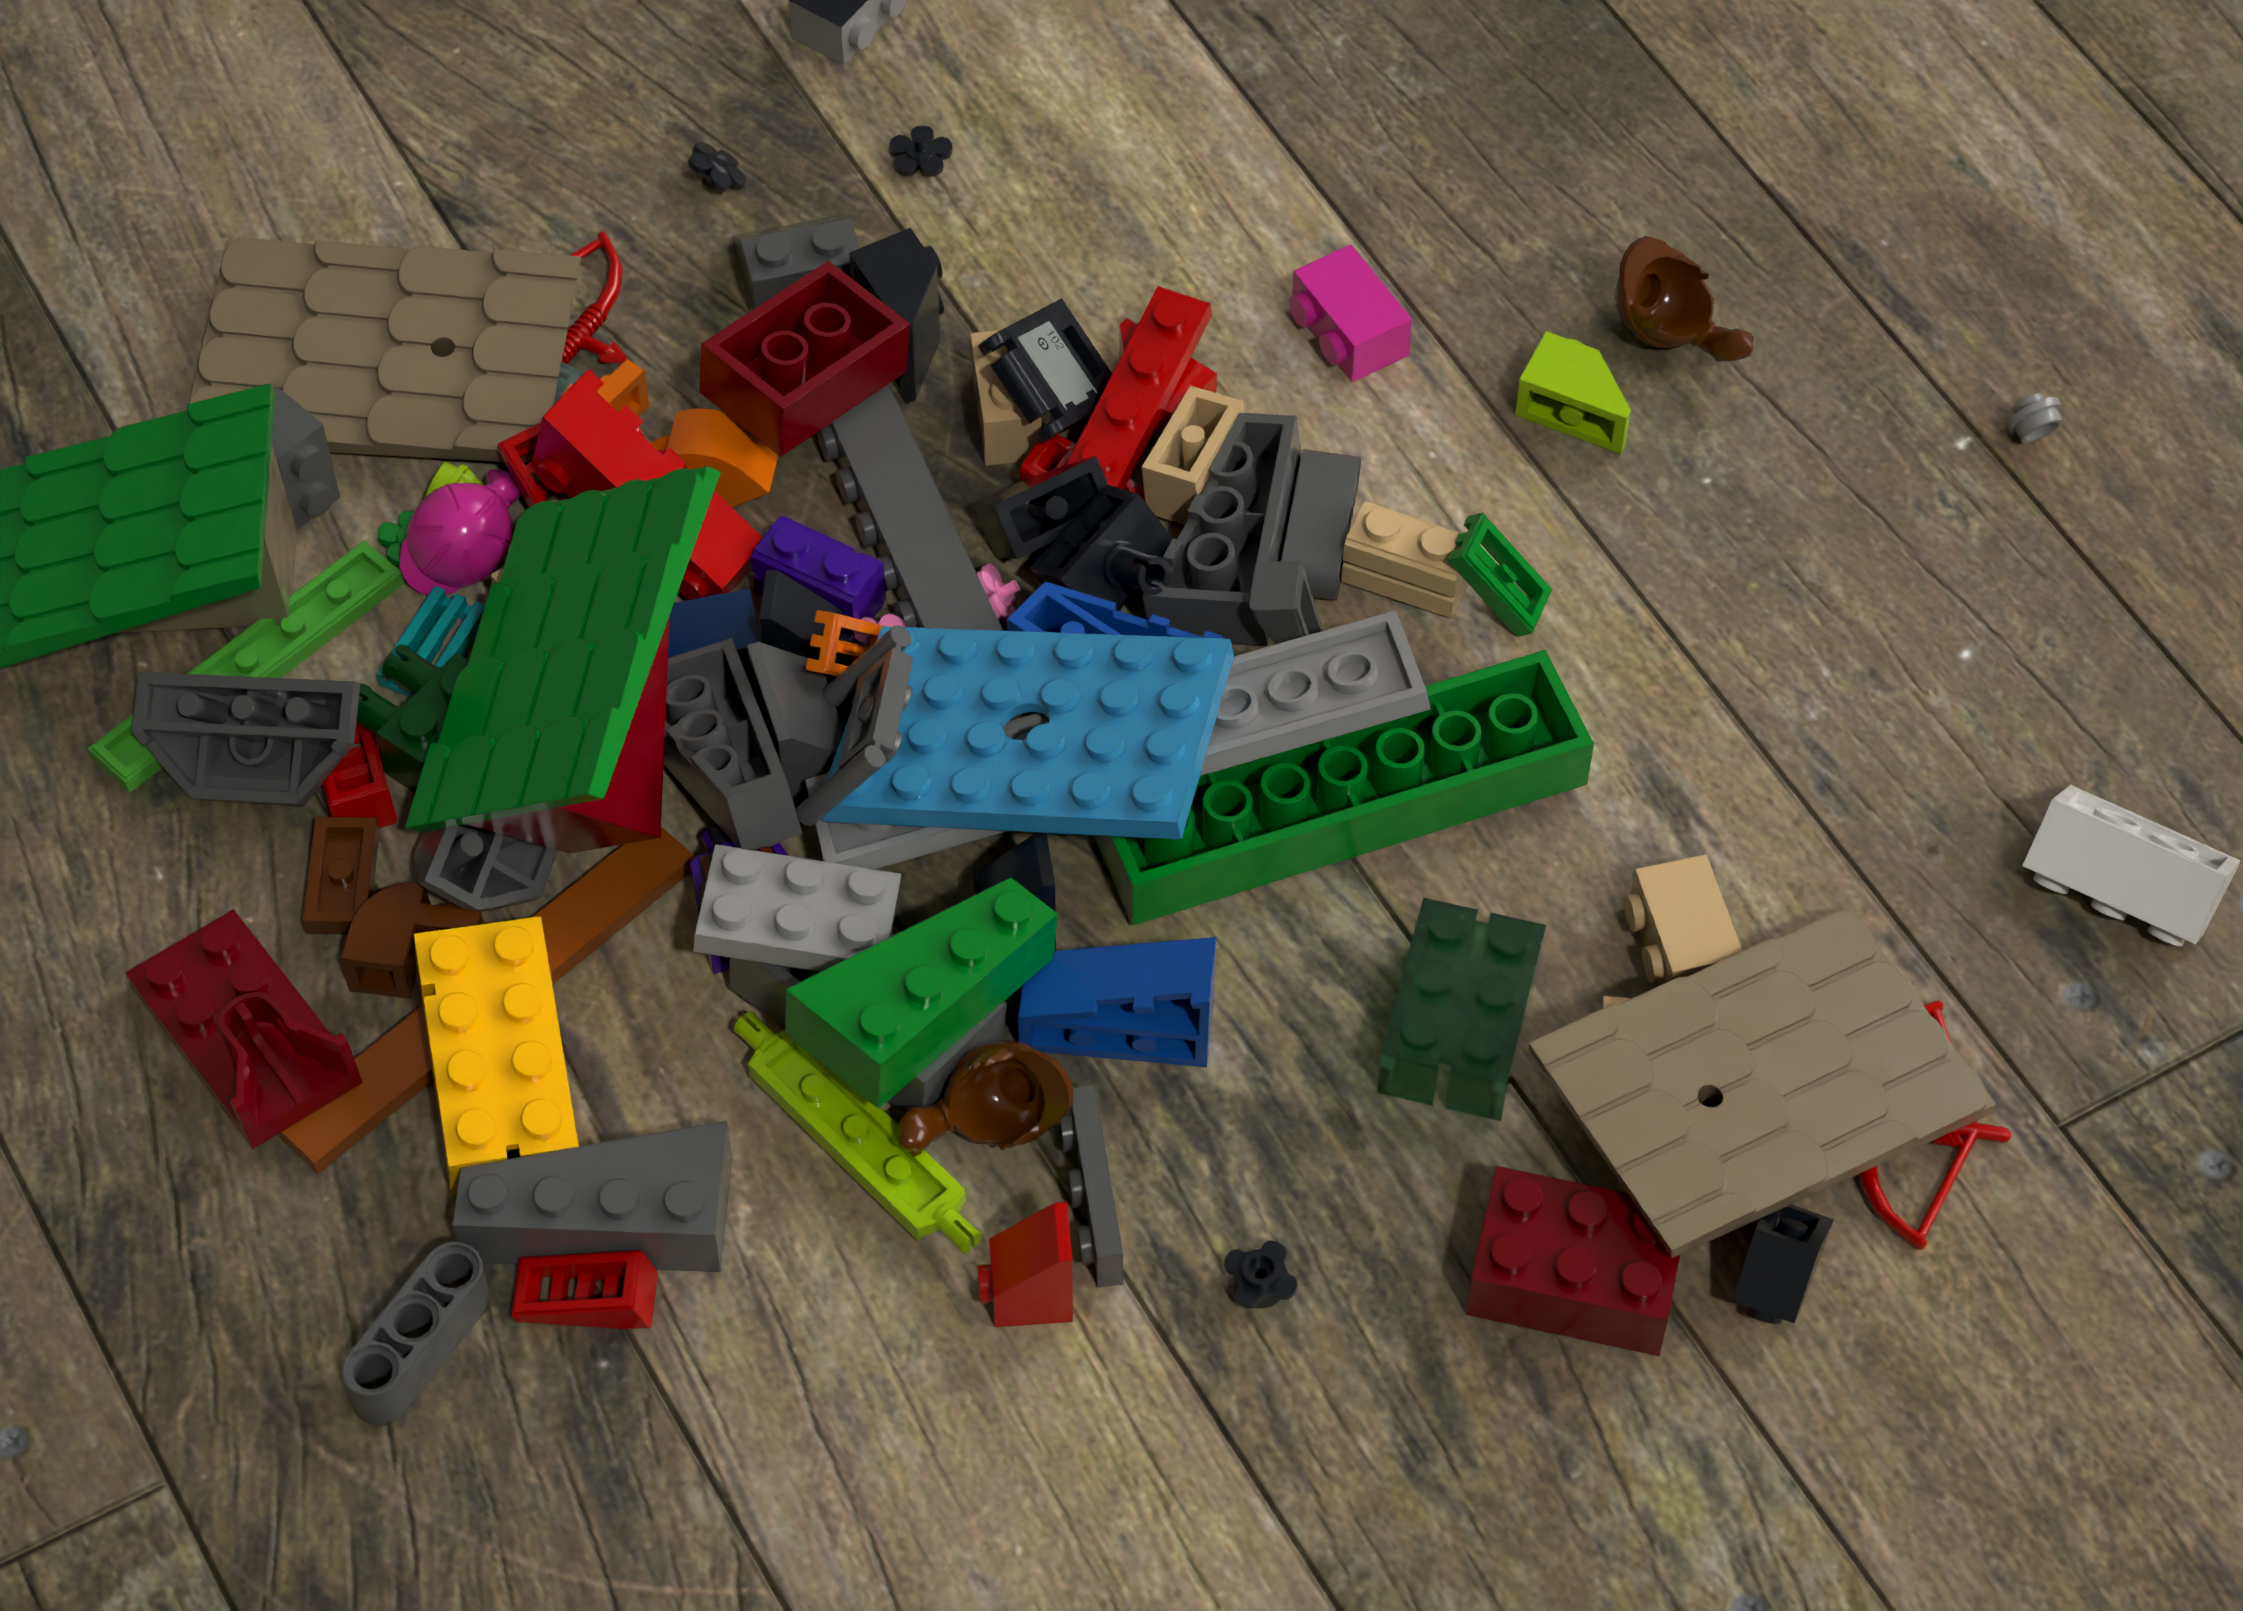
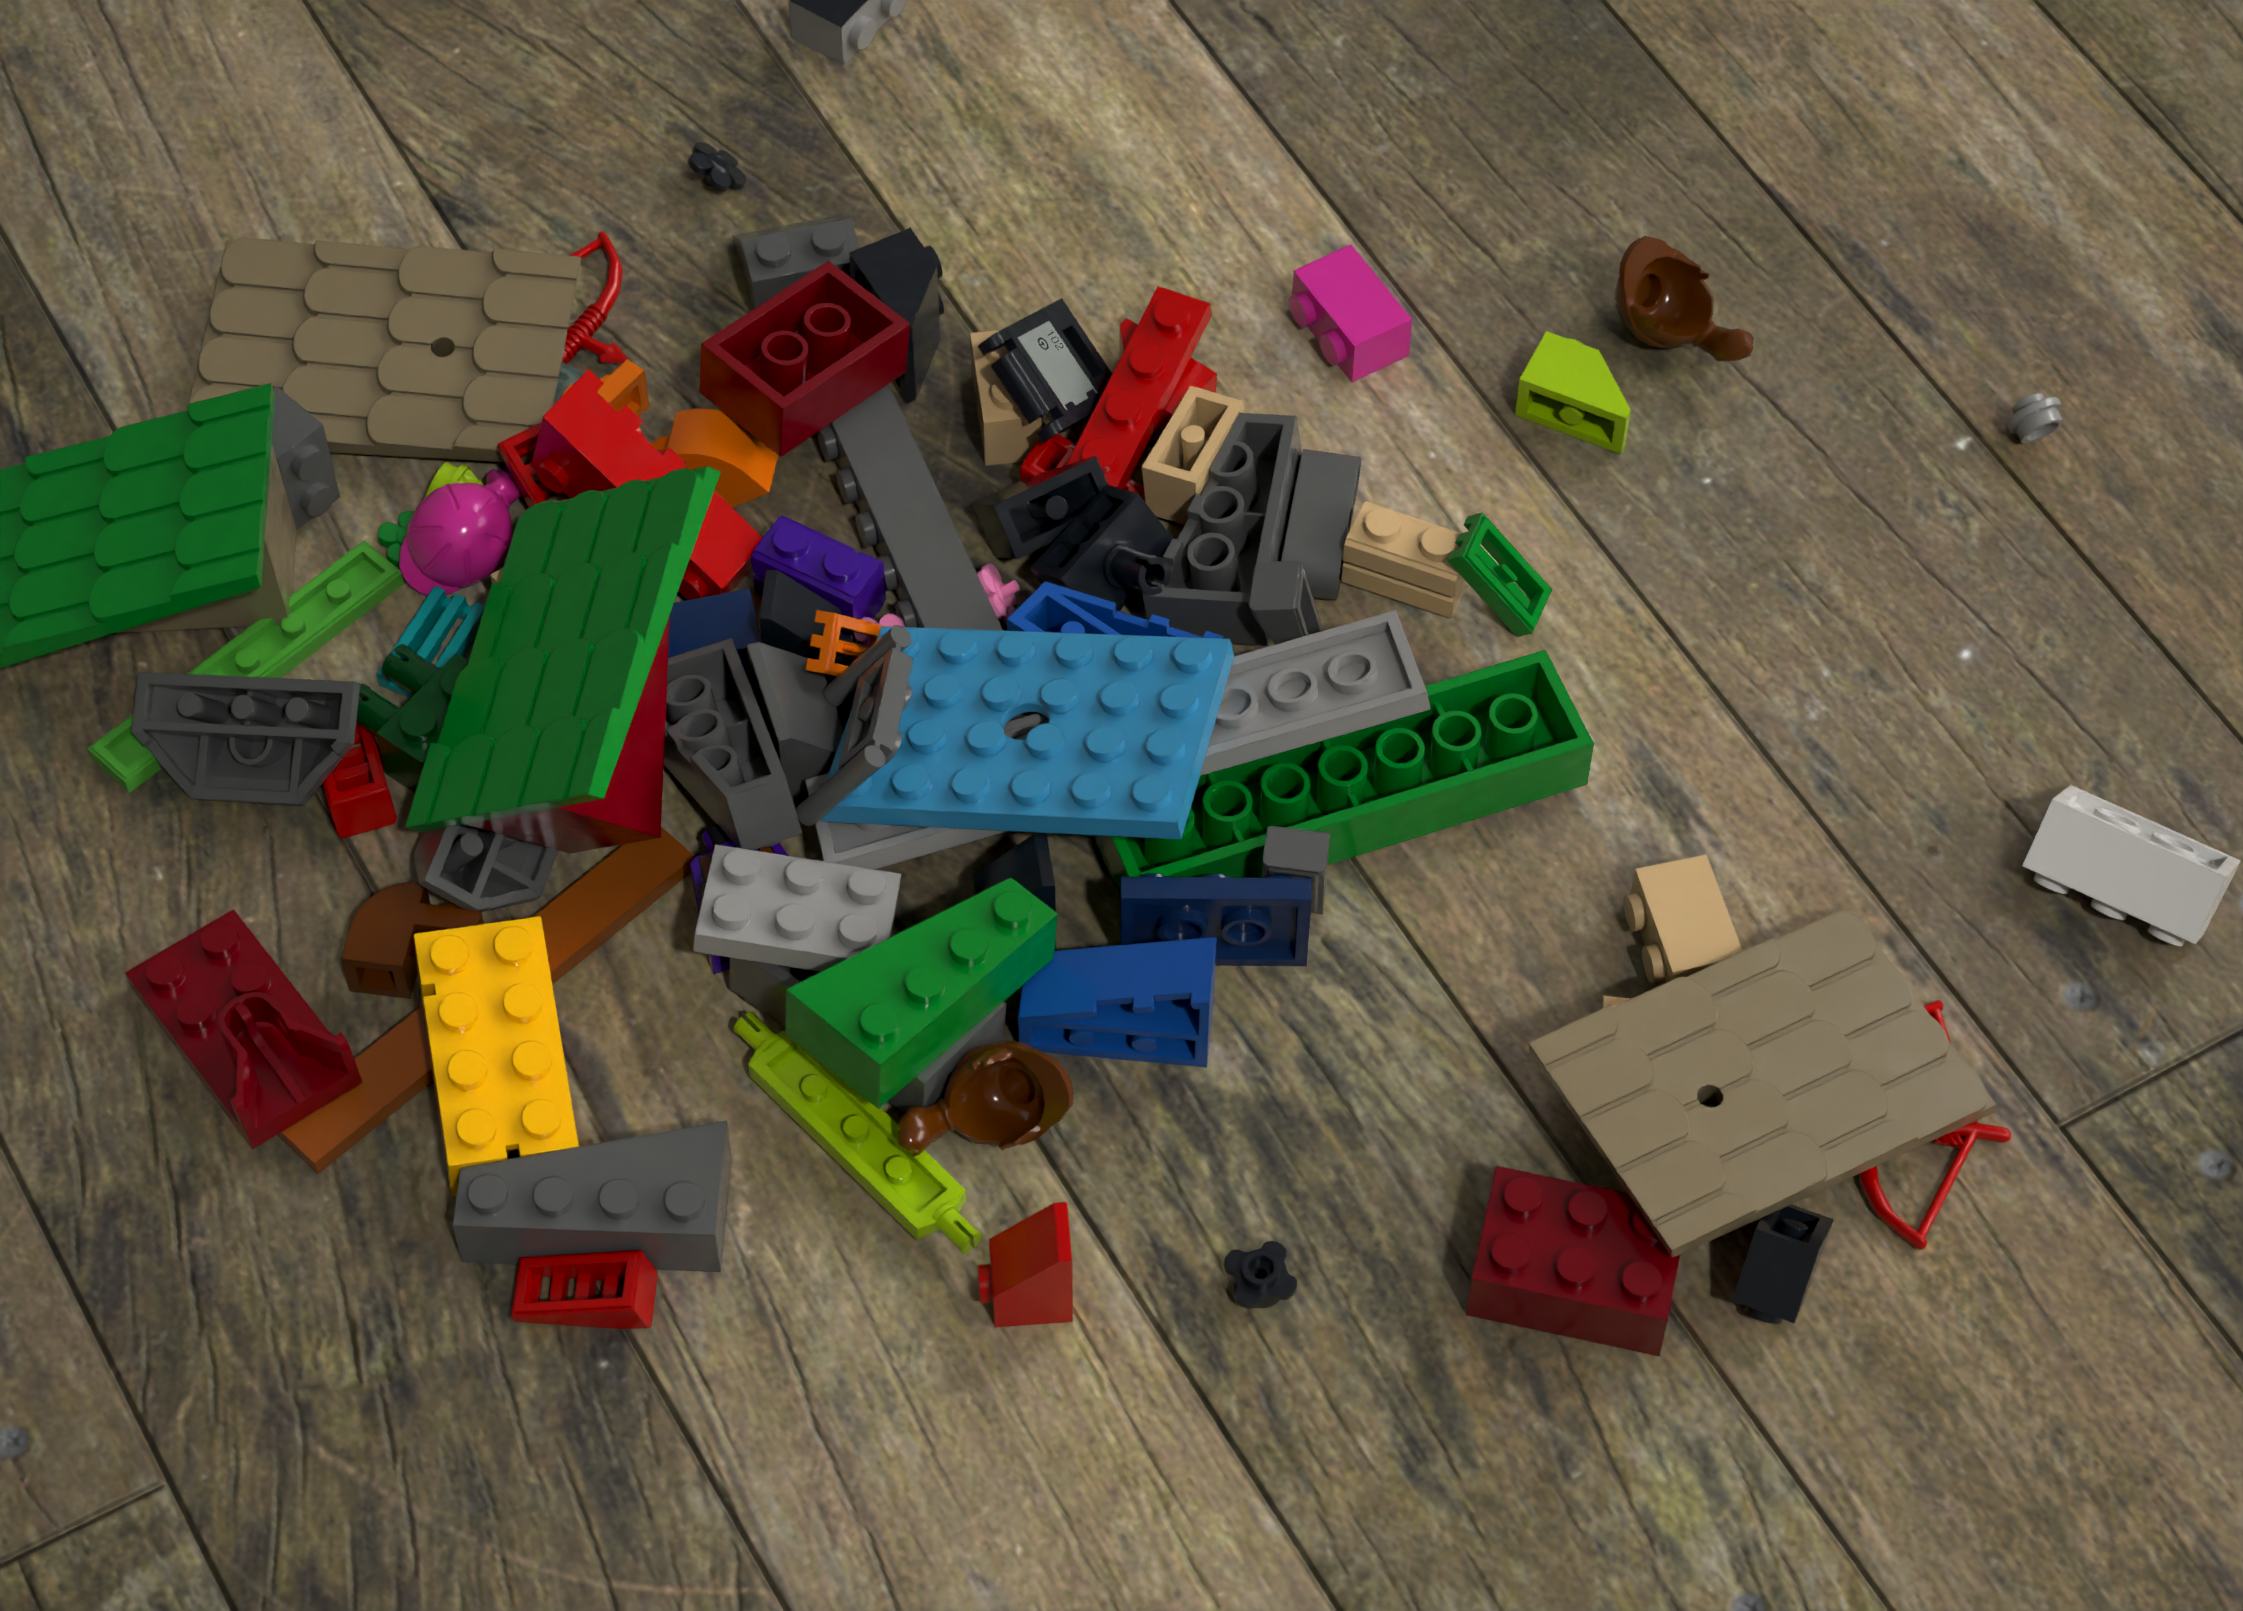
reddish brown plate [303,817,380,934] -> none
dark grey beam [342,1242,490,1425] -> none
black plant [889,126,953,177] -> none
dark grey plate [1059,1085,1123,1288] -> none
clear green piece [1377,898,1546,1121] -> none
none -> dark blue plate [1120,873,1312,966]
none -> dark grey slope [1262,826,1330,914]

